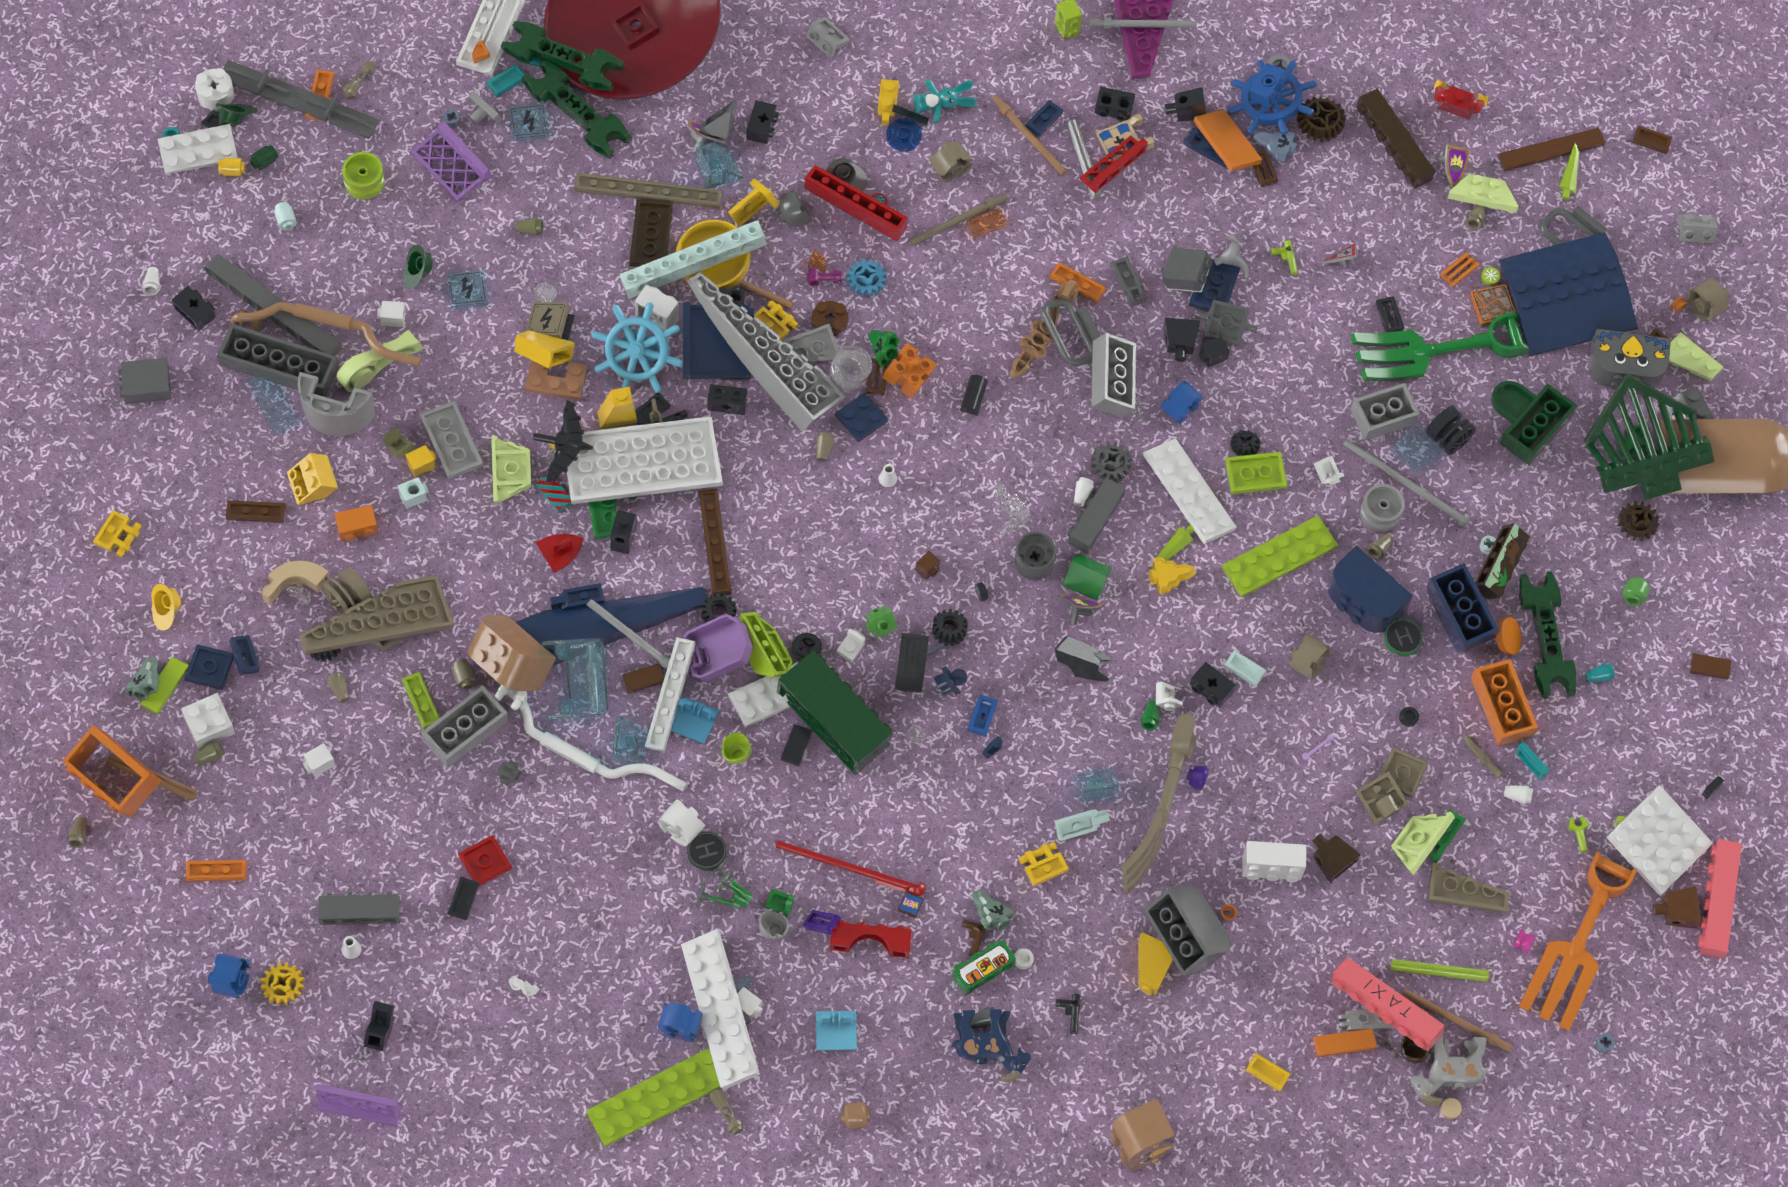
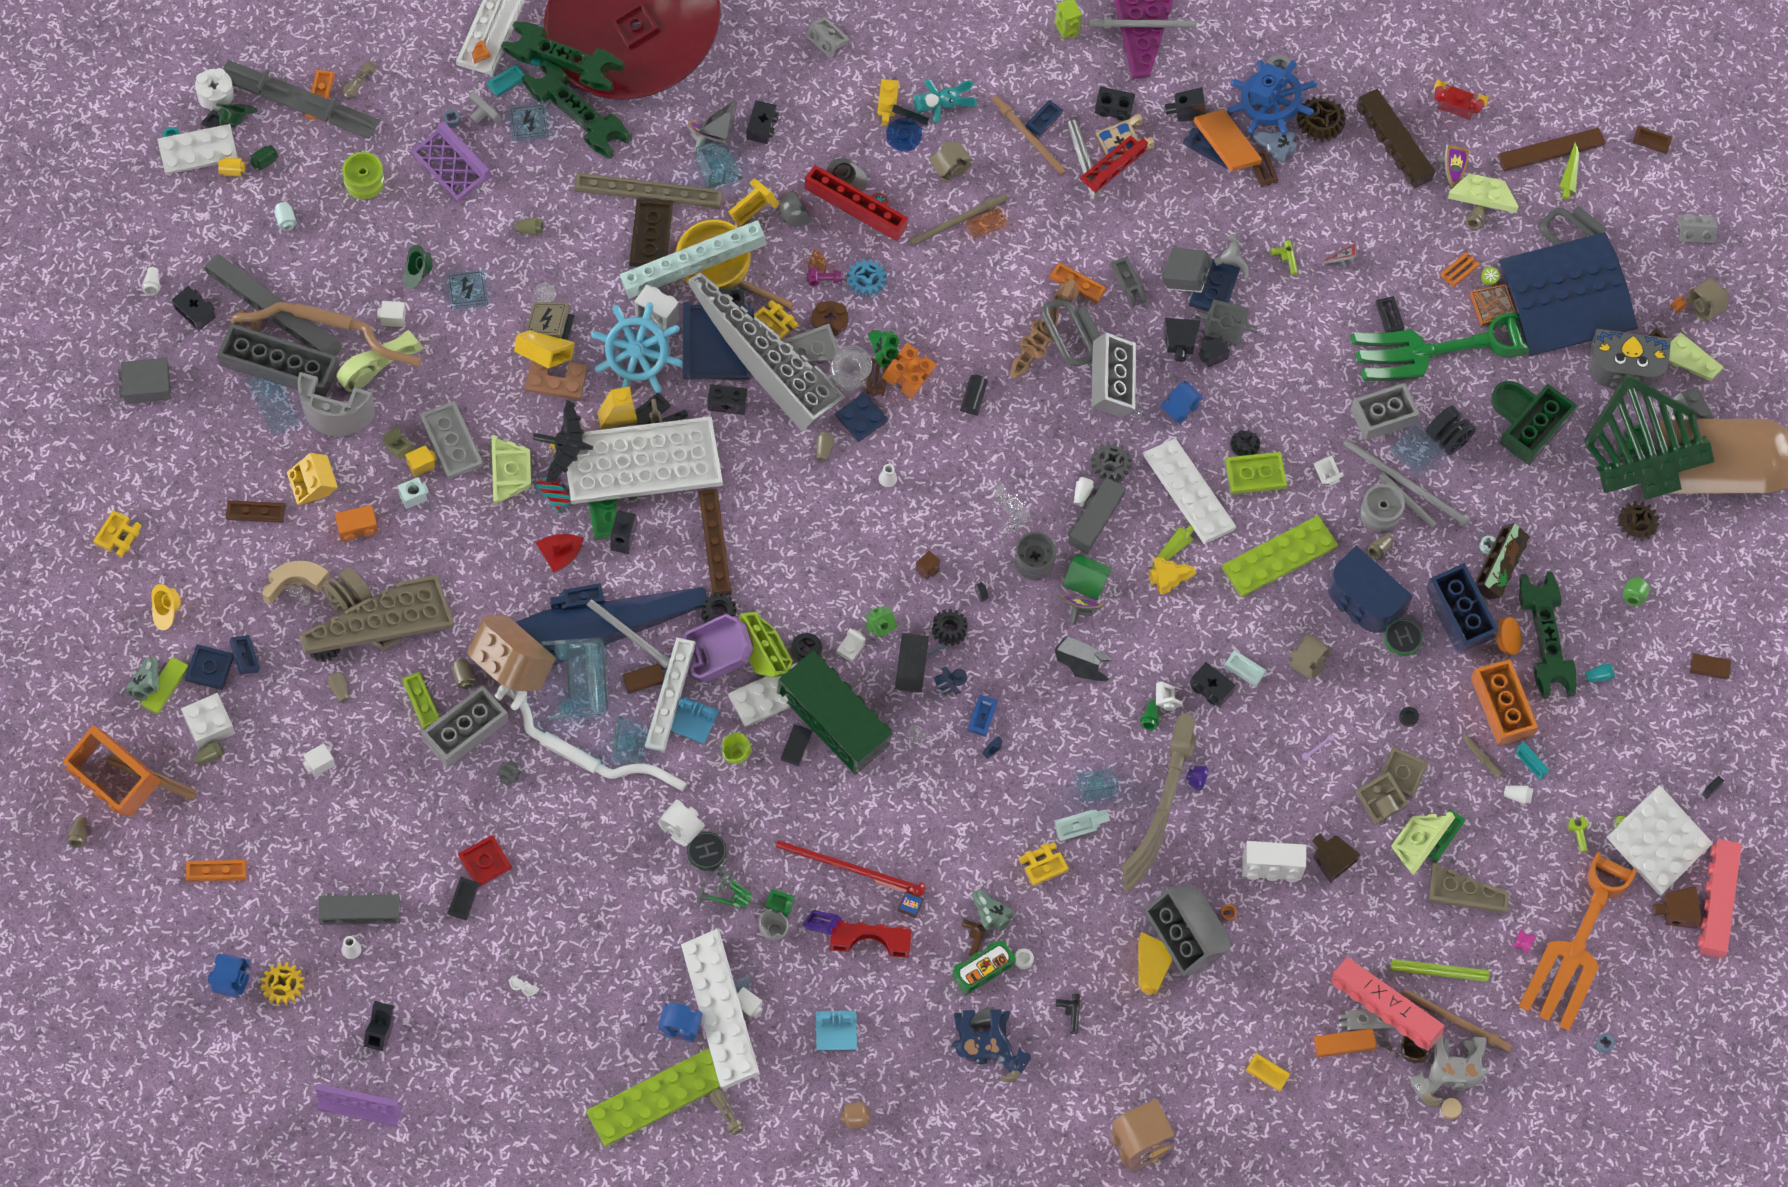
none -> light grey bar [1379,472,1437,529]

